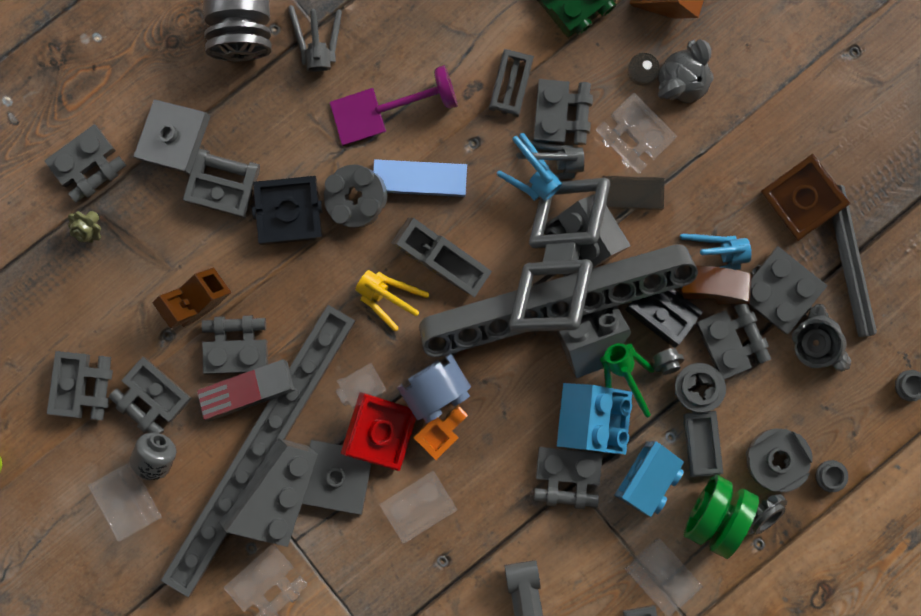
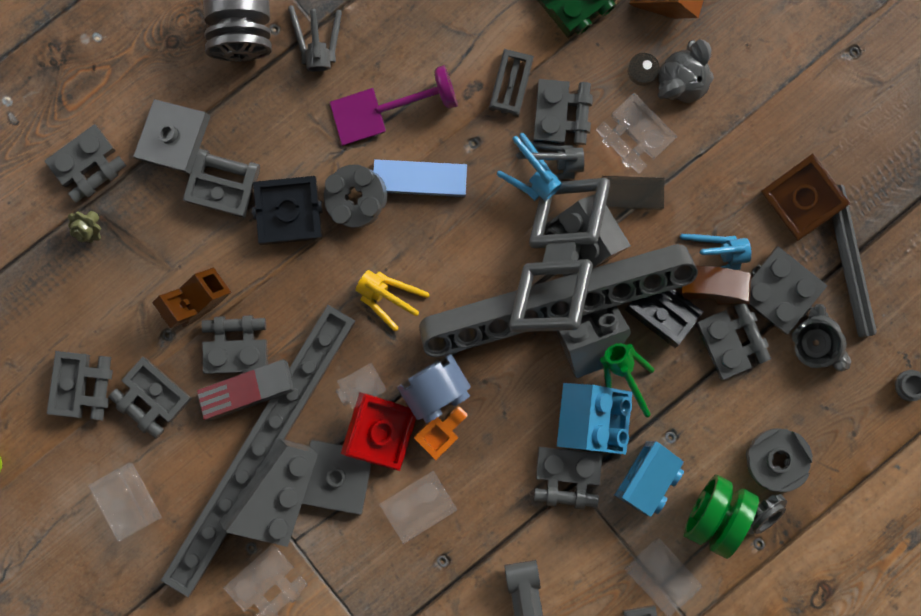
dark grey head [129,433,177,480] -> none
dark grey slope [391,218,492,297] -> none
dark grey plate [653,348,684,375] -> none
dark grey gear [675,363,726,413] -> none
dark grey tile [683,411,724,477] -> none
dark grey plate [815,460,848,492] -> none

